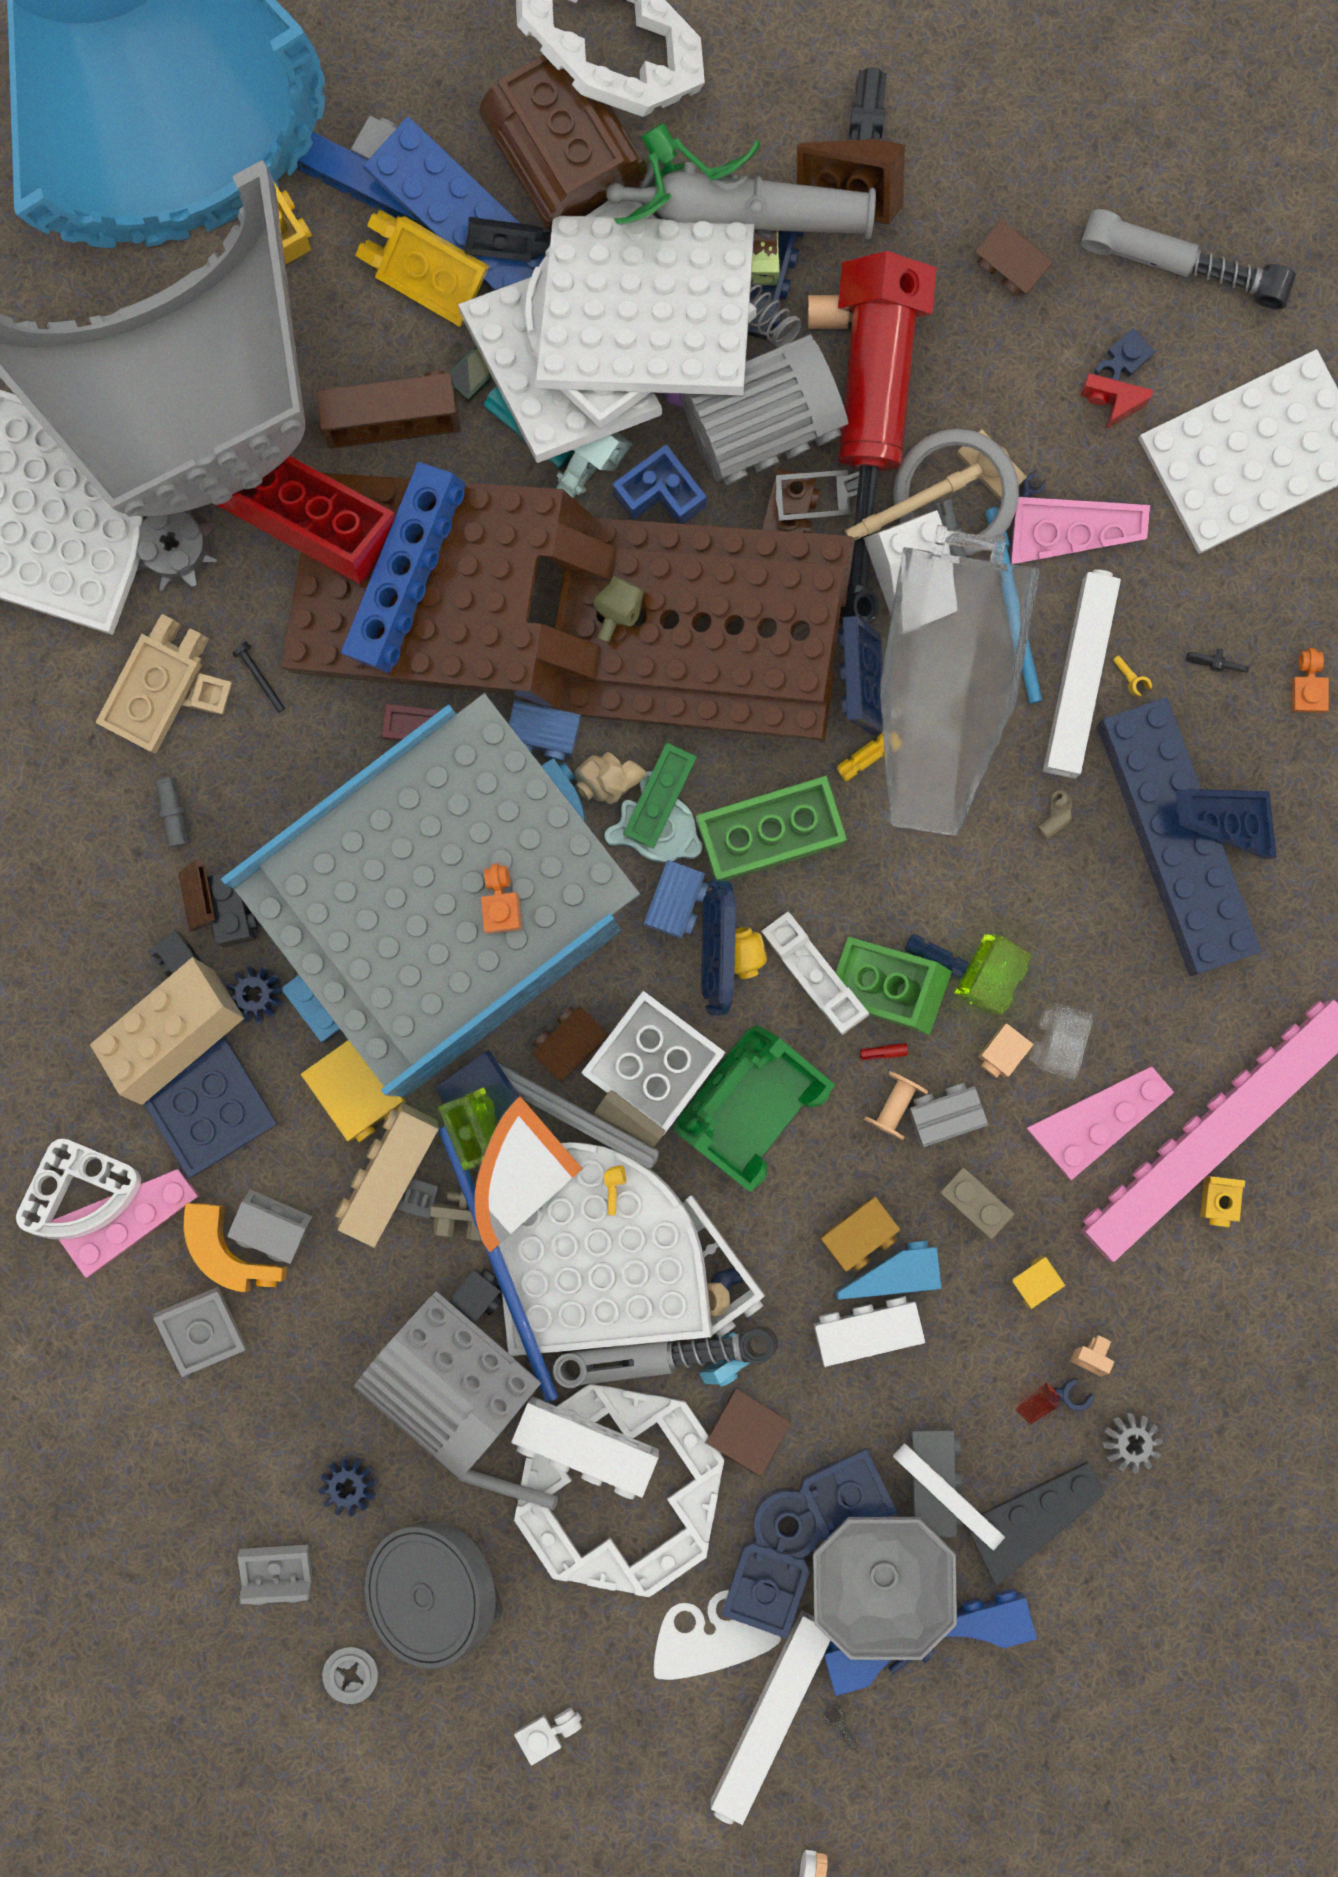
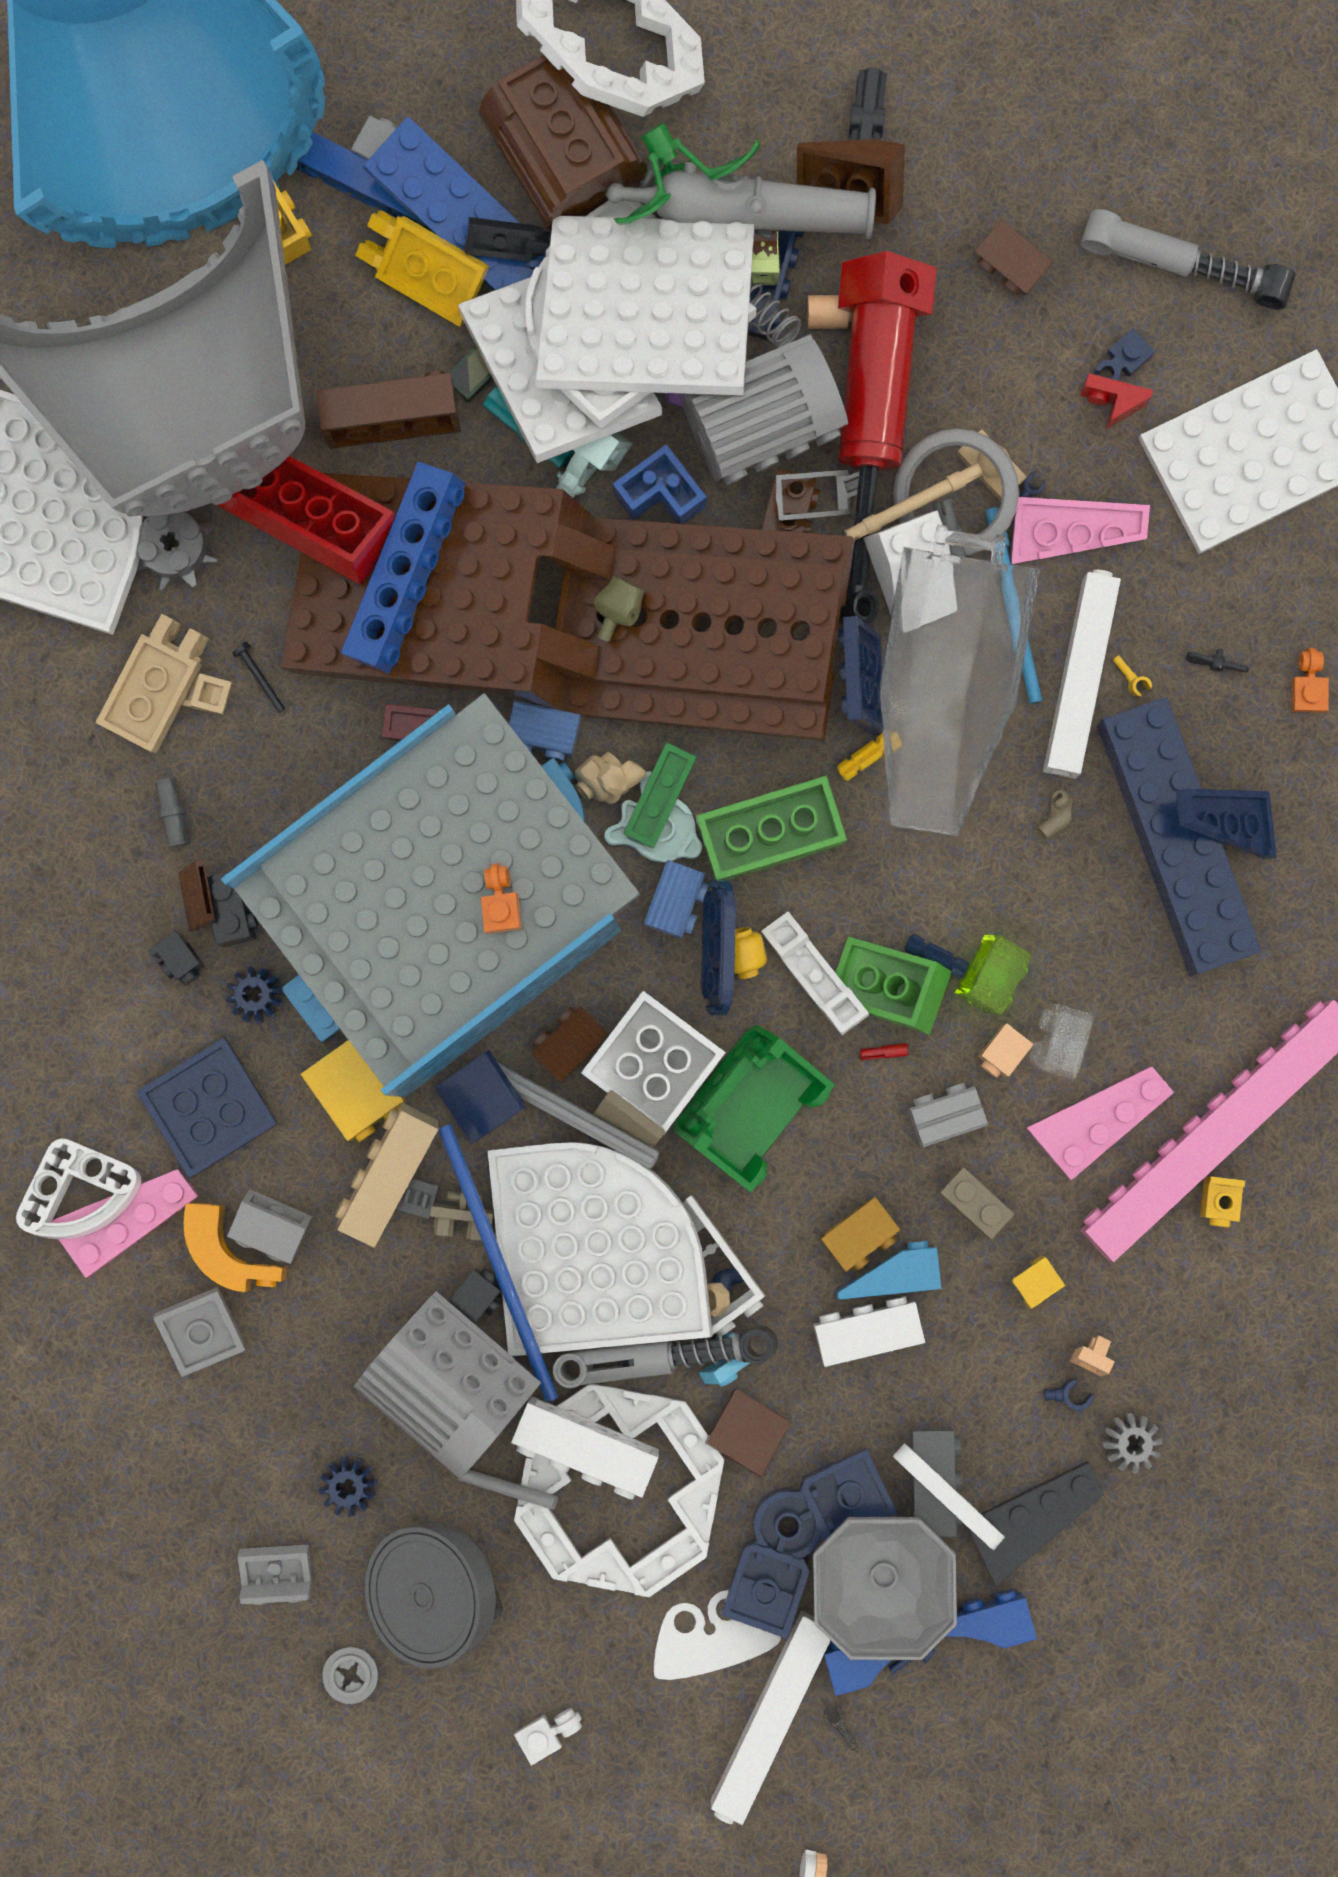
tan brick [90,957,244,1105] -> none
clear neon green brick [438,1087,498,1171] -> none
sticker [474,1096,582,1252] -> none
yellow hand [603,1165,627,1215] -> none
light nougat piece [864,1071,928,1140] -> none
clear red piece [1015,1382,1061,1425] -> none

